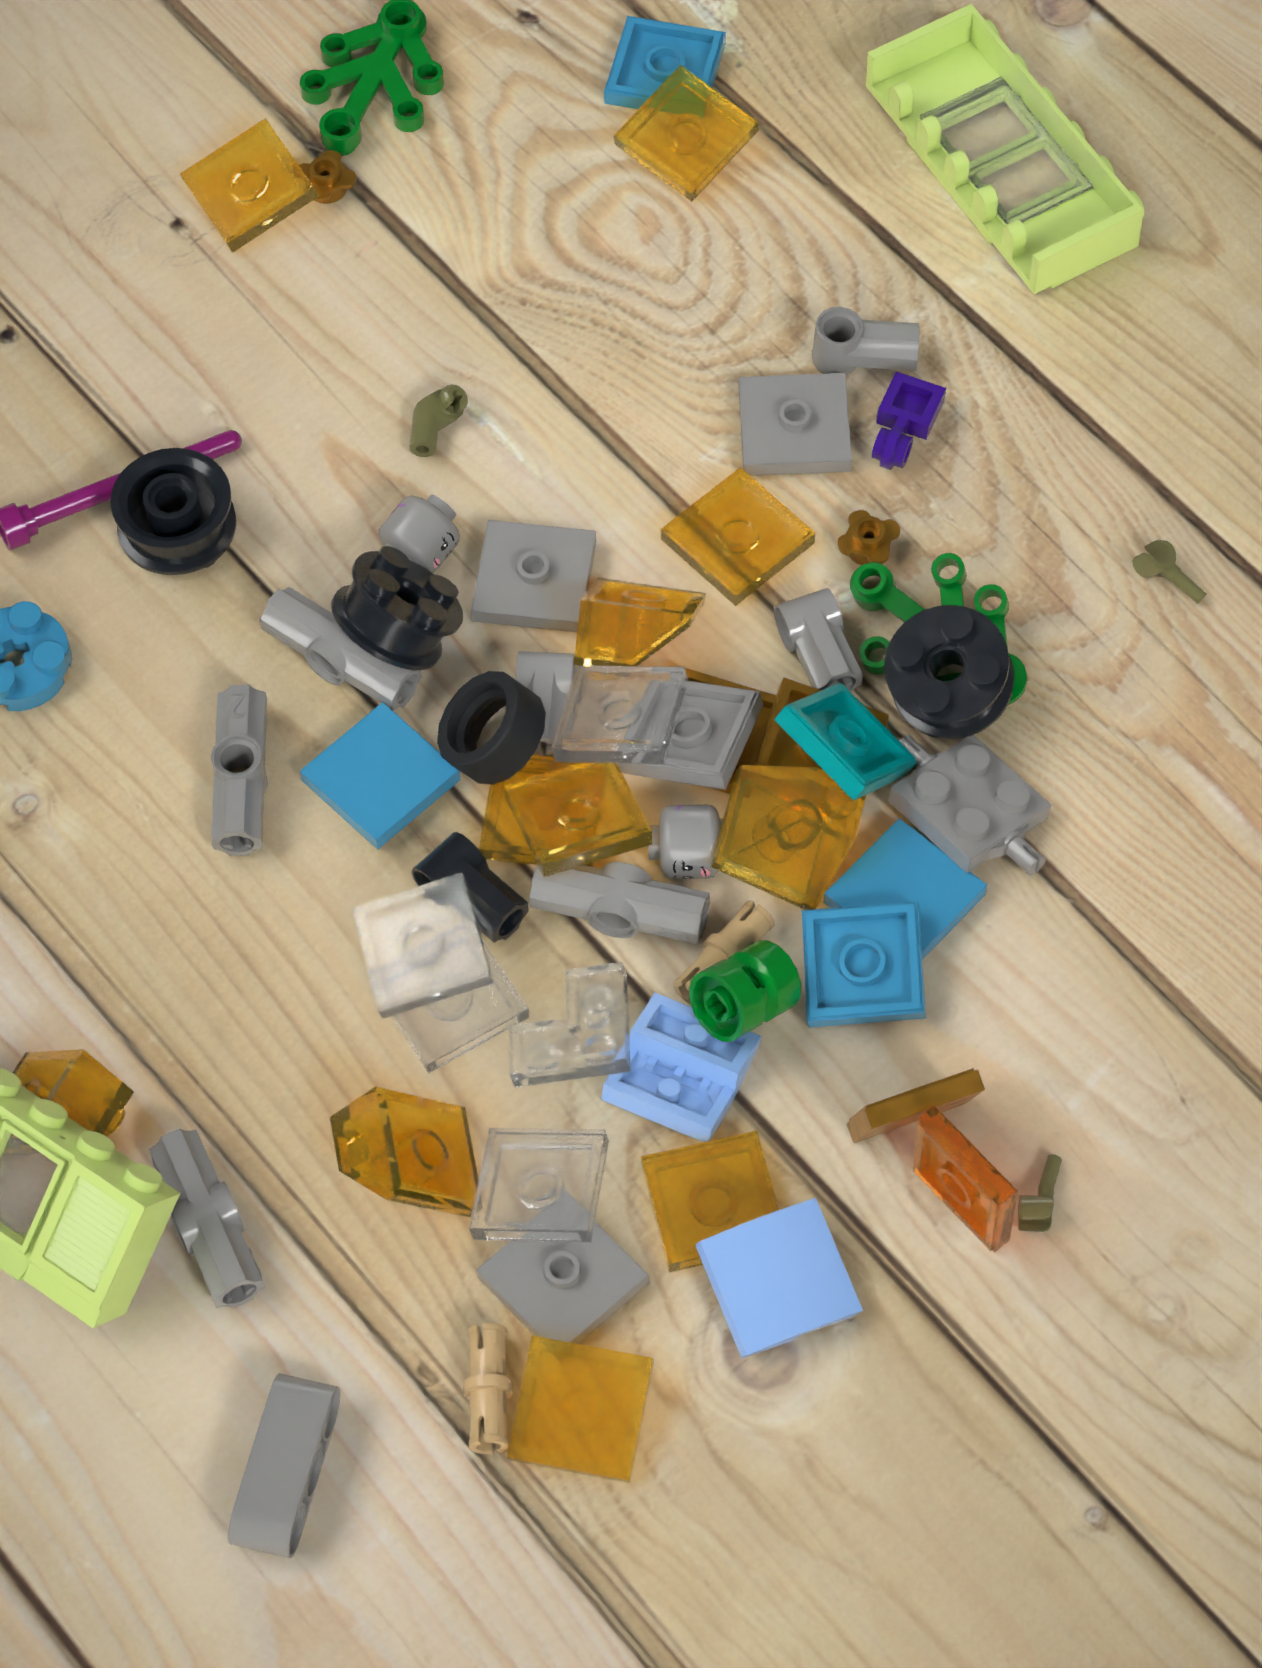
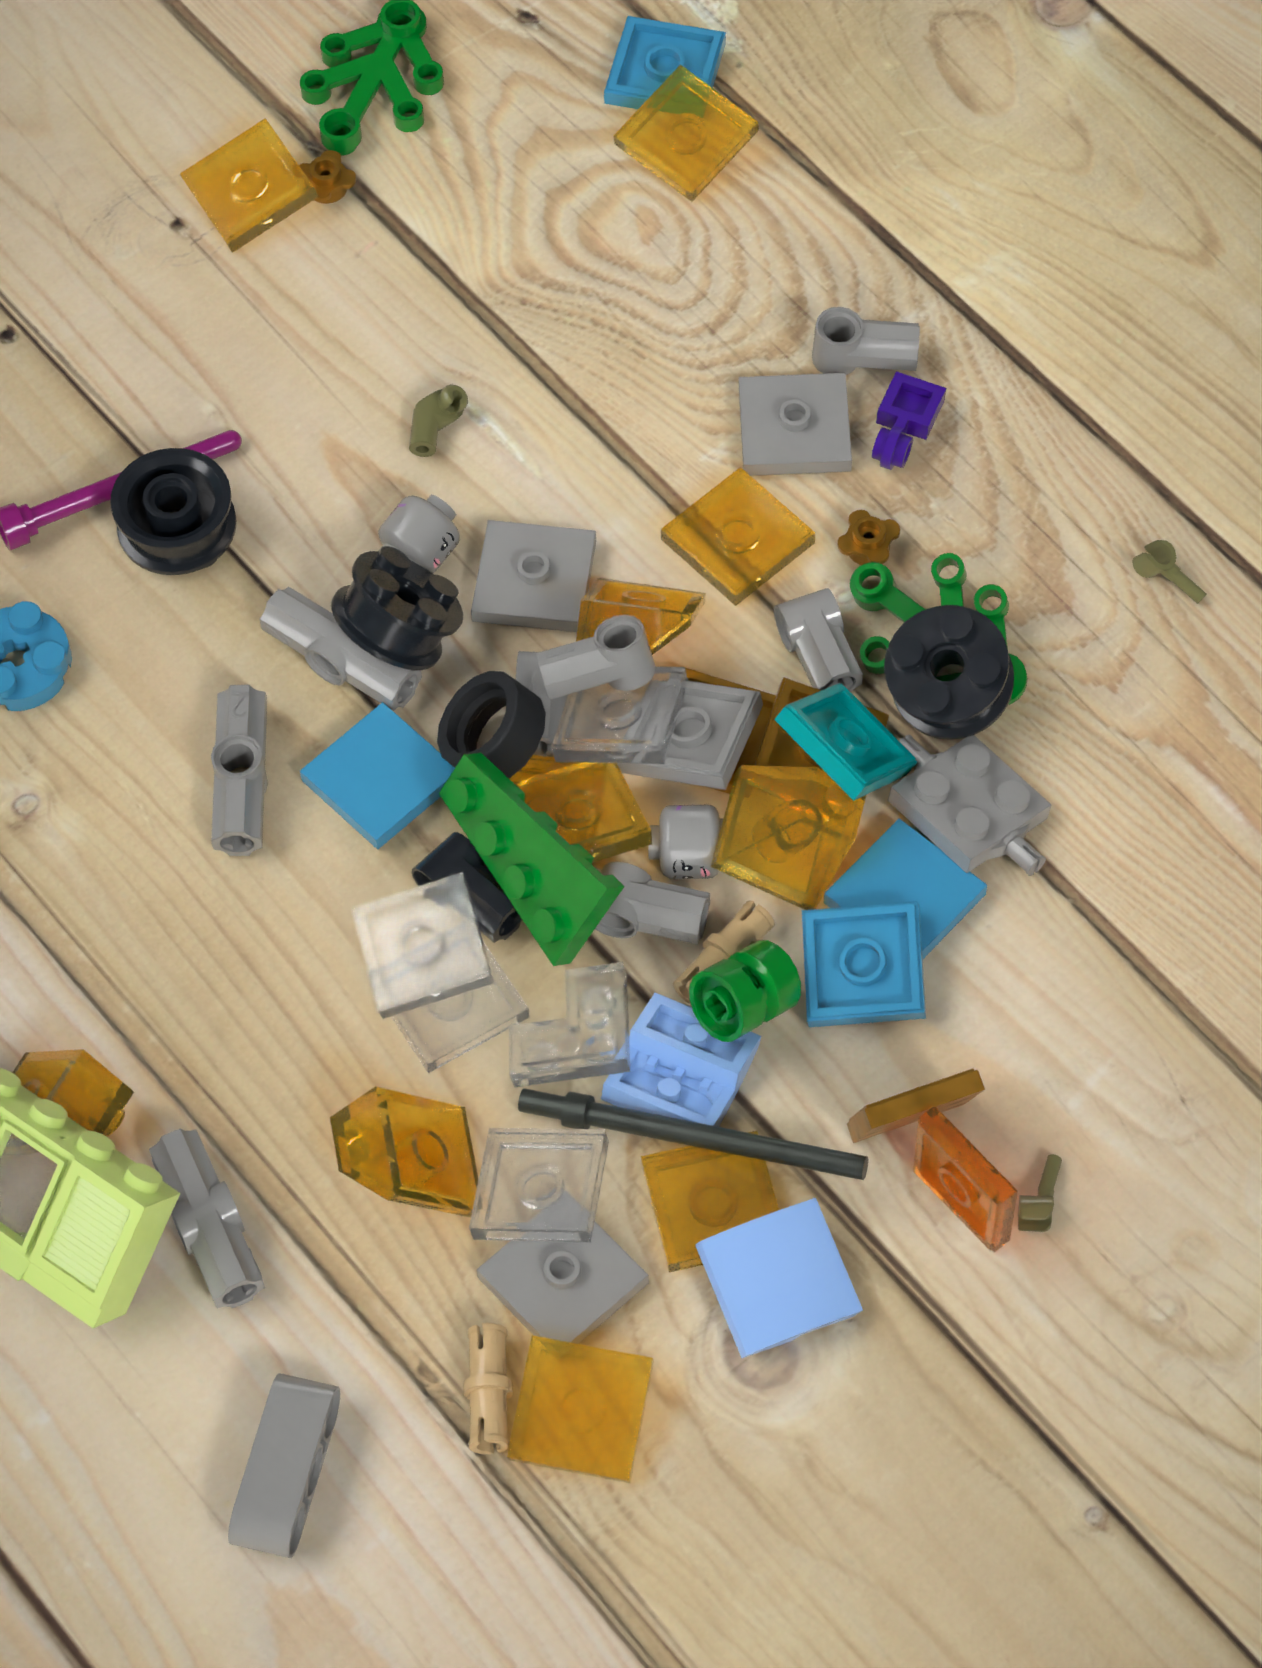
yellowish green window [866,4,1144,294] -> none
none -> green wing [439,753,625,966]
none -> pearl dark grey bar [518,1088,869,1180]
none -> light grey piece [536,615,655,700]

